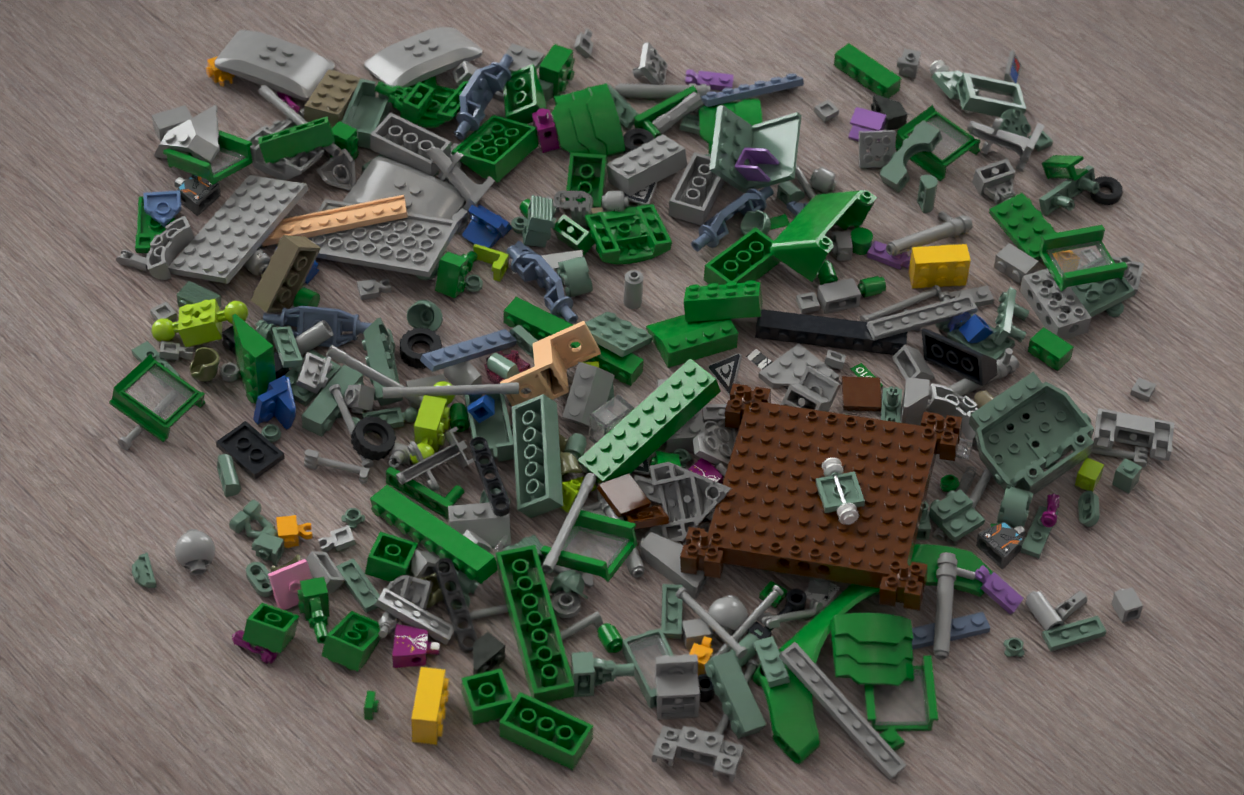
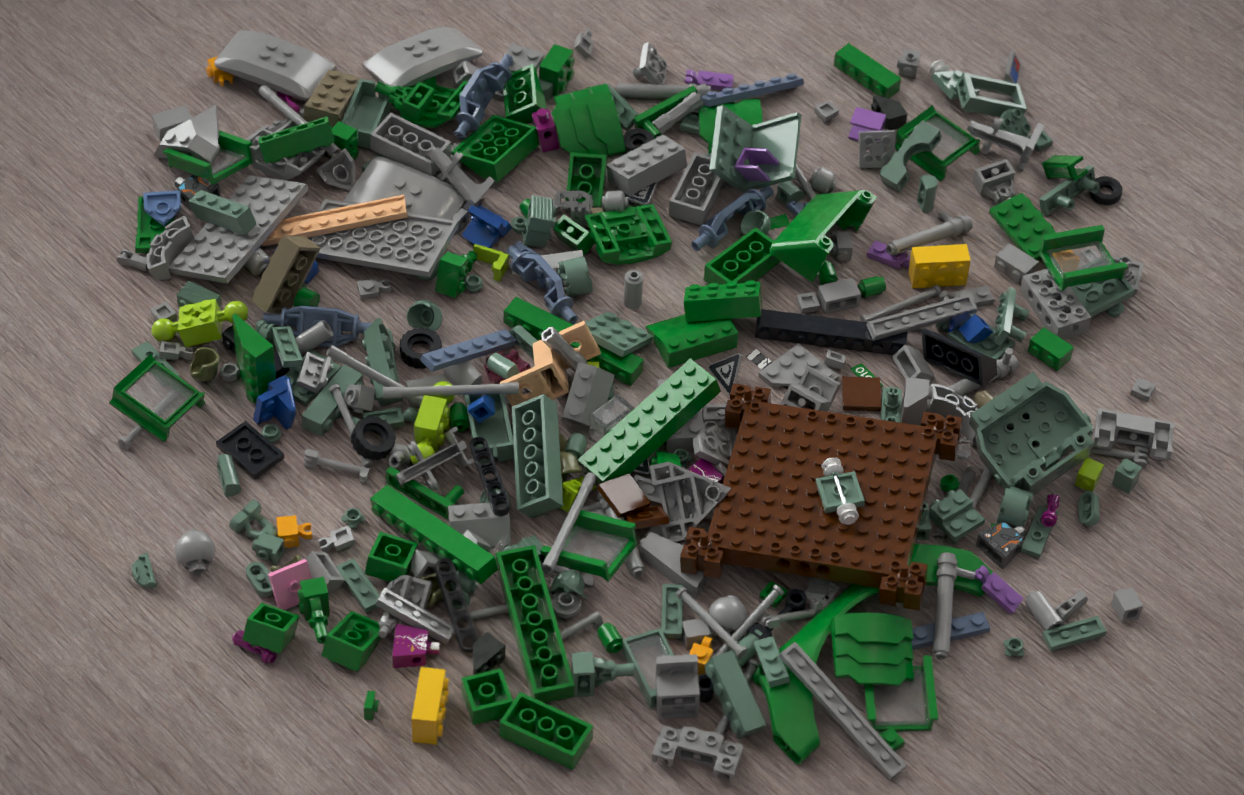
green piece [850,227,873,255] -> none
none -> sand green brick [188,190,257,235]
none -> light grey axle [541,327,587,372]

